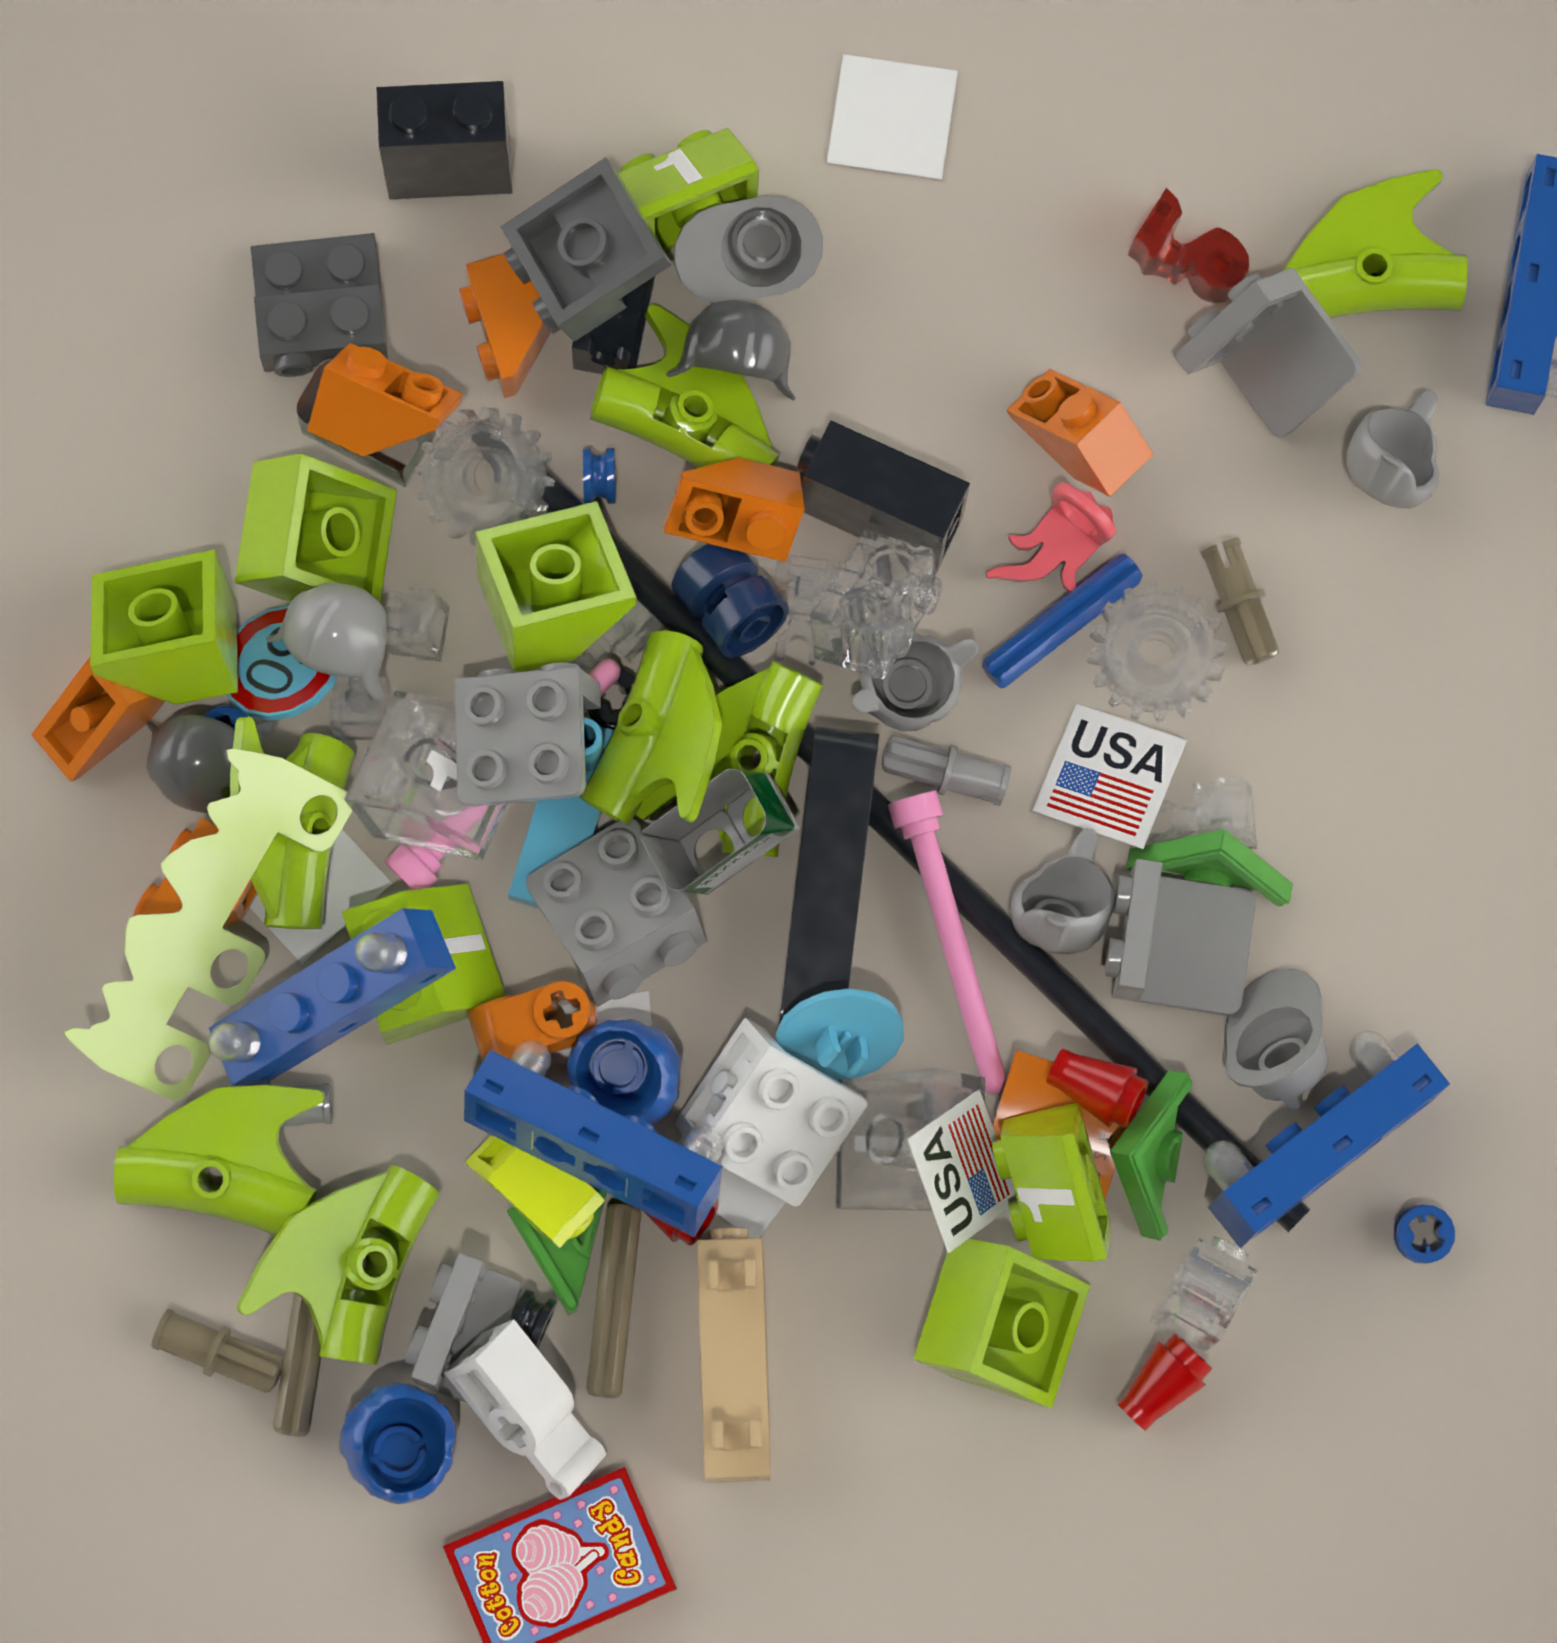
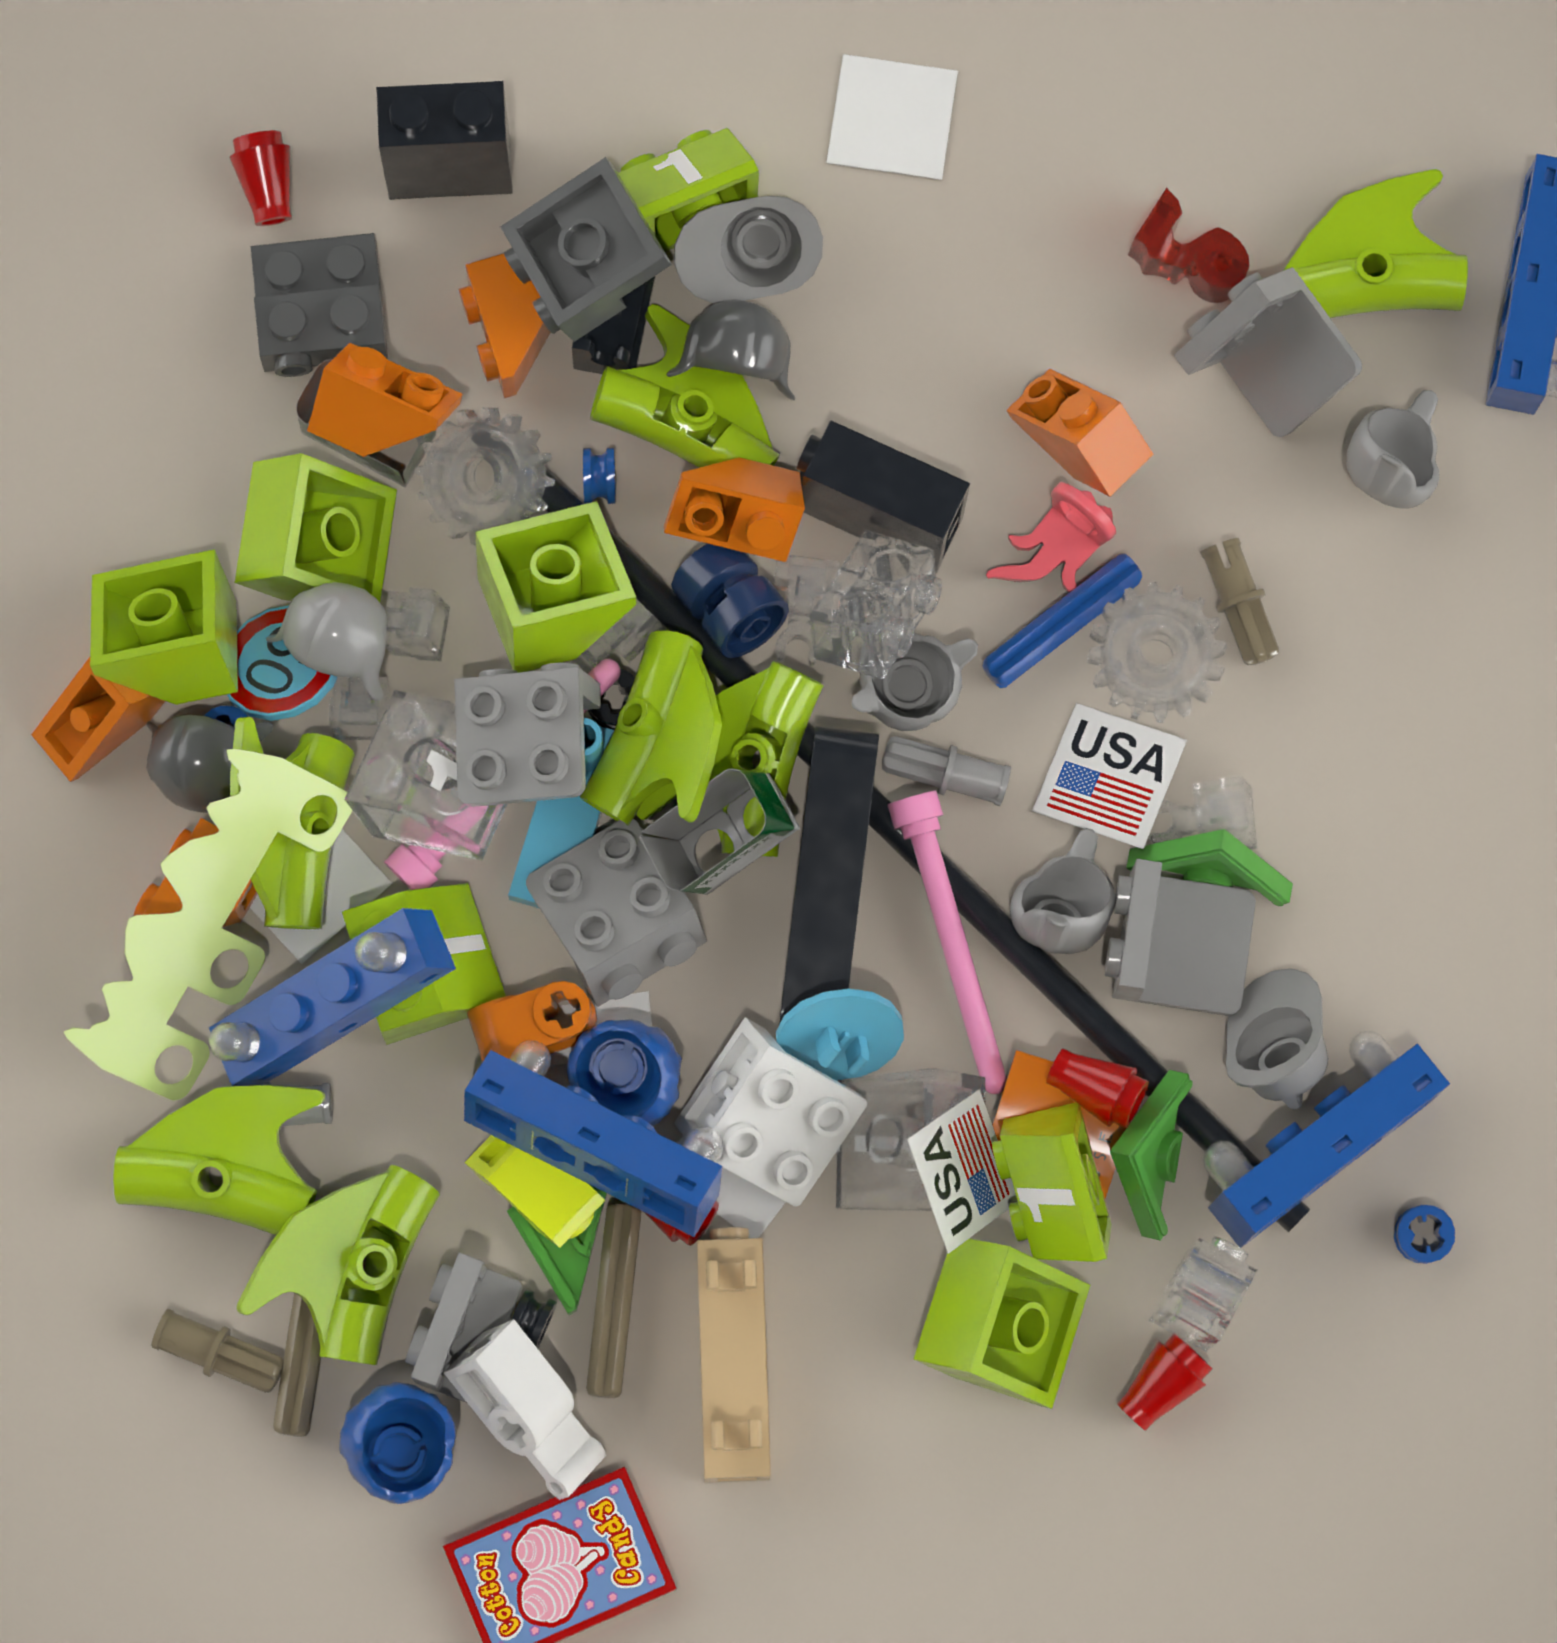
none -> red cone [229,130,292,226]

